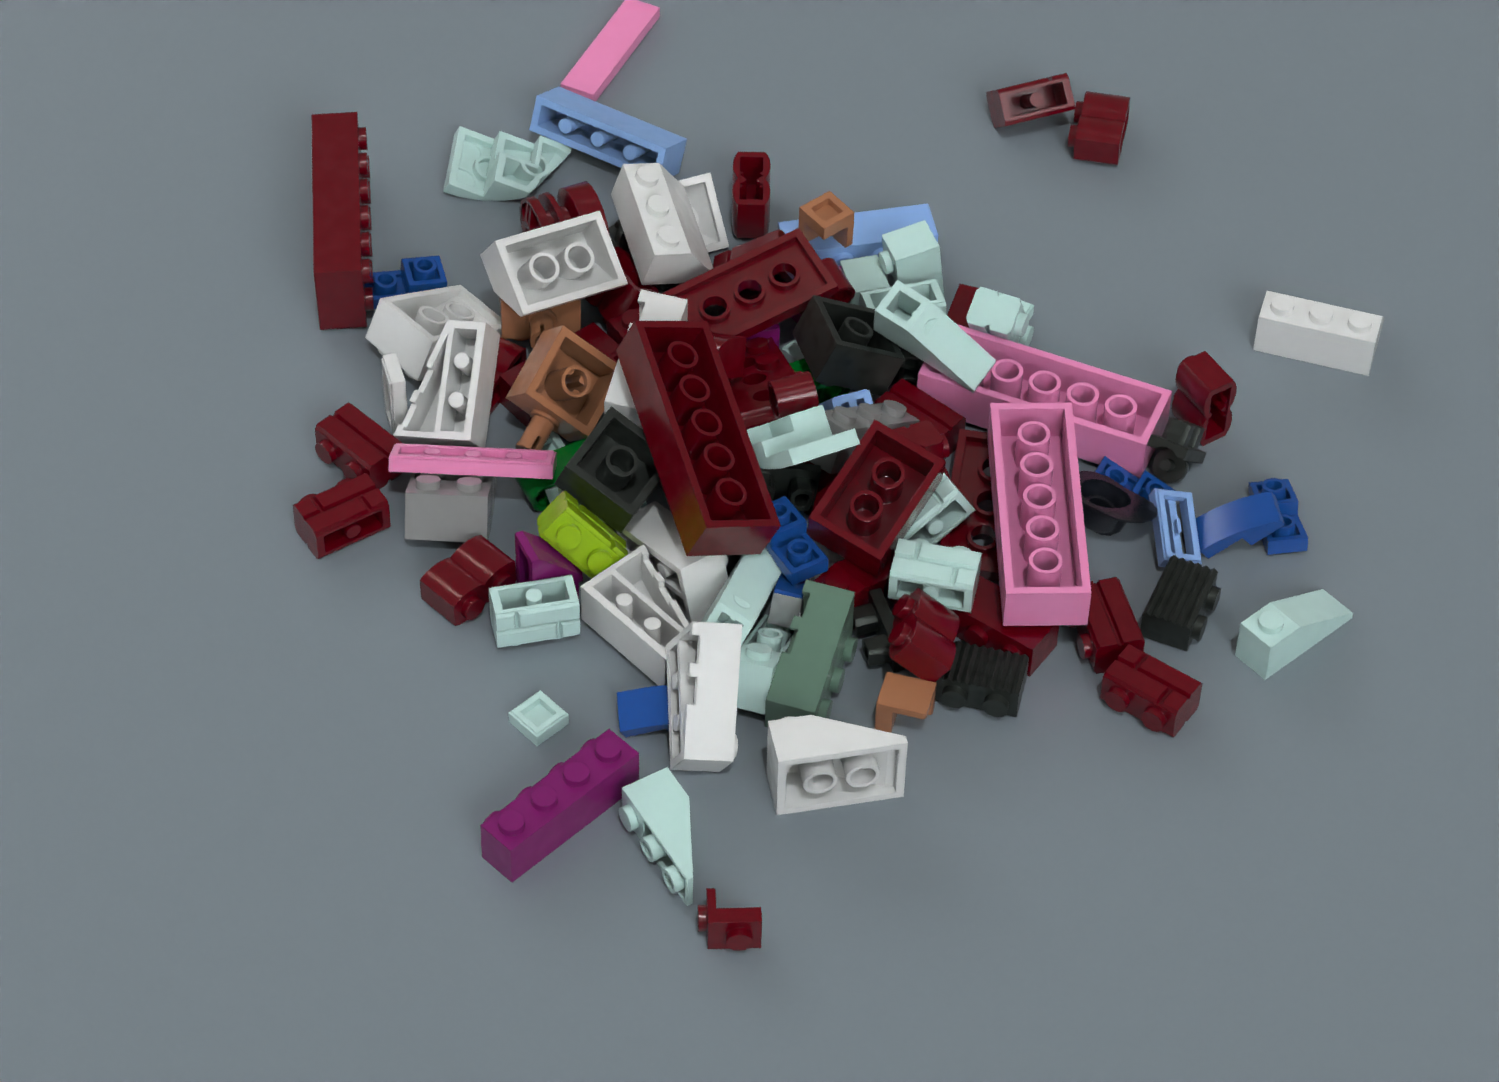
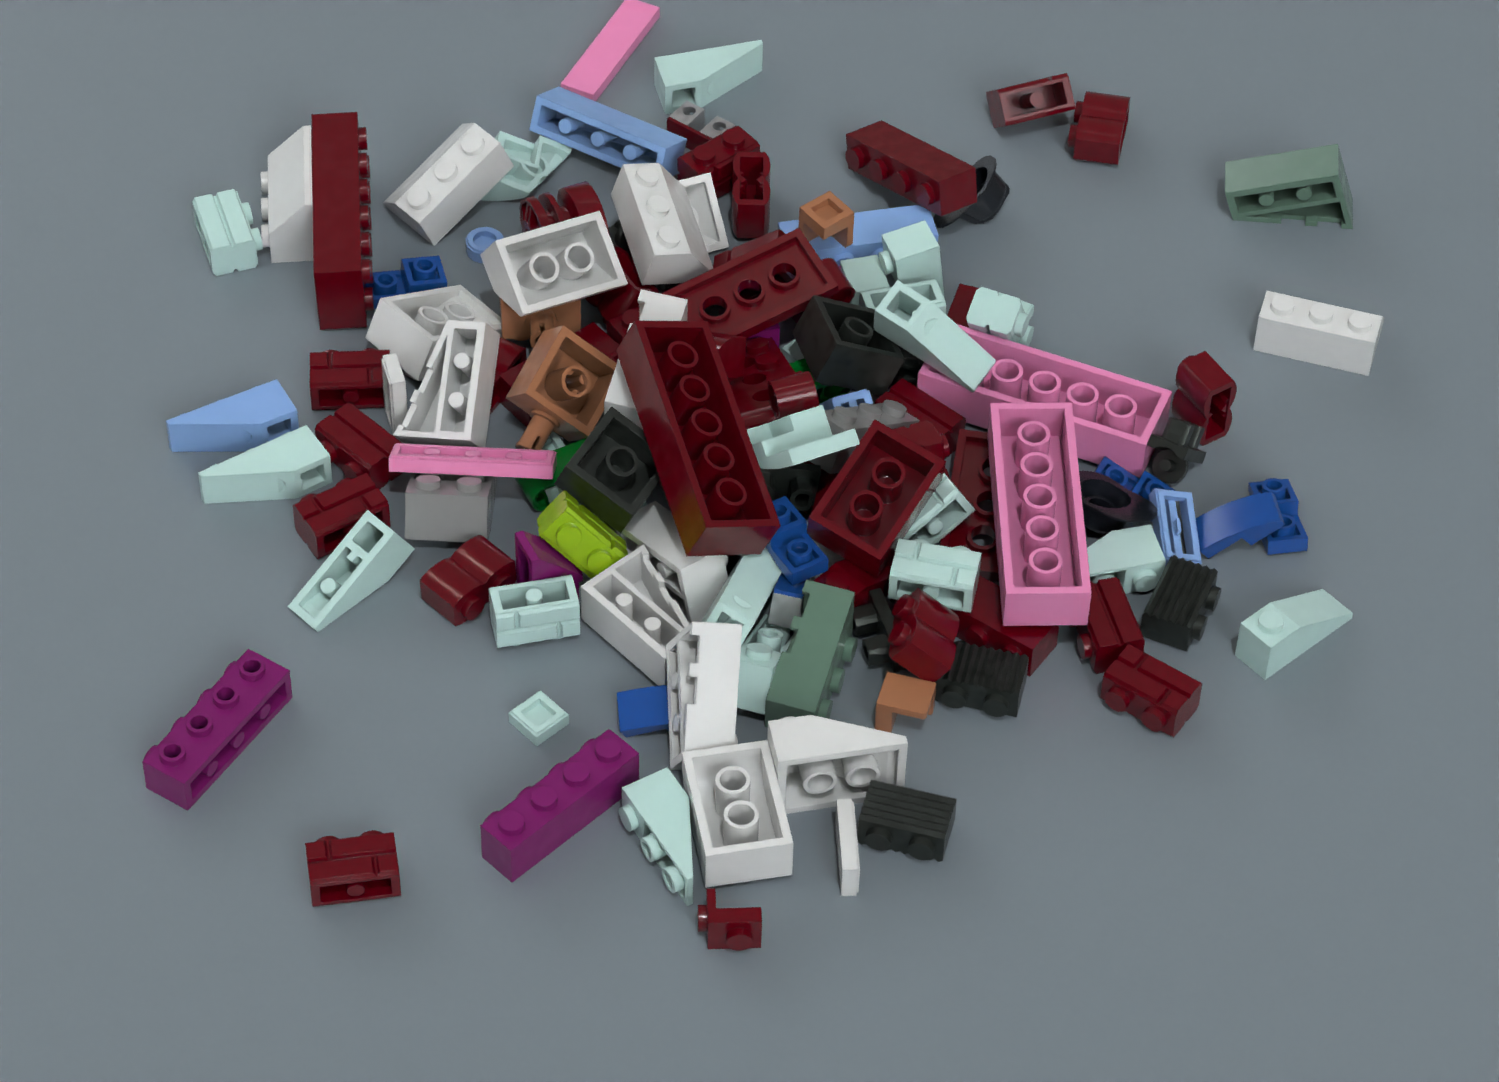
none -> magenta brick [142,649,293,811]
none -> light blue slope [166,379,299,452]
none -> light aqua brick [192,189,263,276]
none -> light aqua slope [198,425,333,504]
none -> white slope [261,125,313,263]
none -> light aqua slope [287,510,415,632]
none -> dark red brick [305,830,401,907]
none -> dark red brick [309,348,390,410]
none -> white slope [383,123,514,246]
none -> light blue tile [466,227,504,263]
none -> light aqua slope [654,40,763,114]
none -> flat silver piece [667,100,735,150]
none -> dark red brick [677,126,760,198]
none -> white brick [682,740,794,888]
none -> white tile [835,799,860,896]
none -> dark red brick [846,120,977,217]
none -> pearl dark grey brick [858,780,957,862]
none -> black piece [933,155,1010,228]
none -> light aqua slope [1087,524,1166,594]
none -> sand green wedge [1225,144,1353,229]

